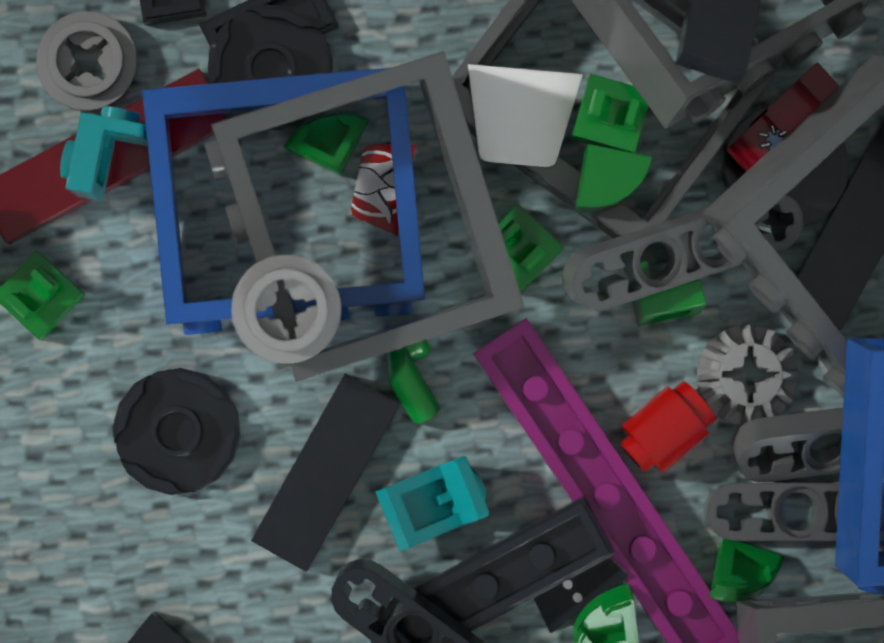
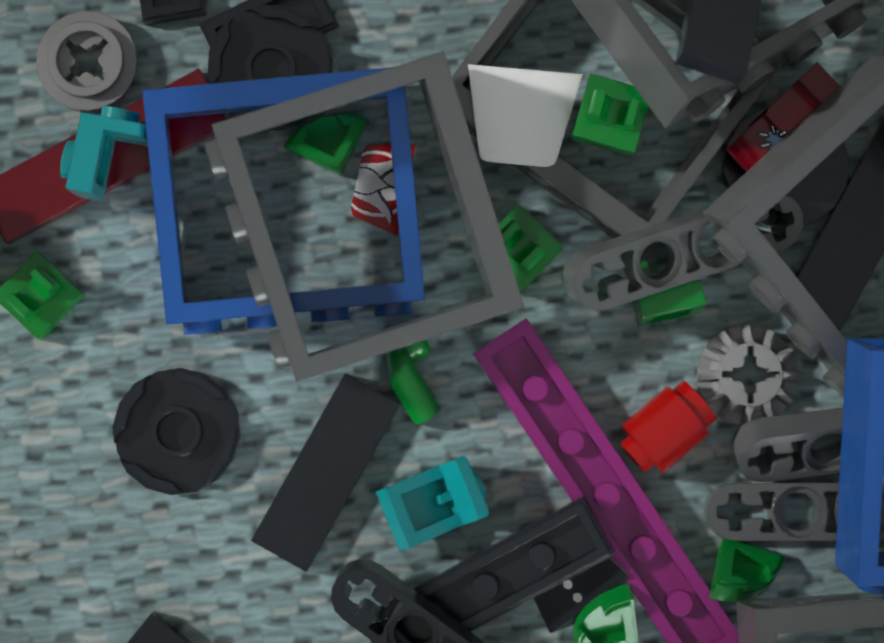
light grey gear [232,255,341,364] -> none
green tile [575,144,652,213] -> none

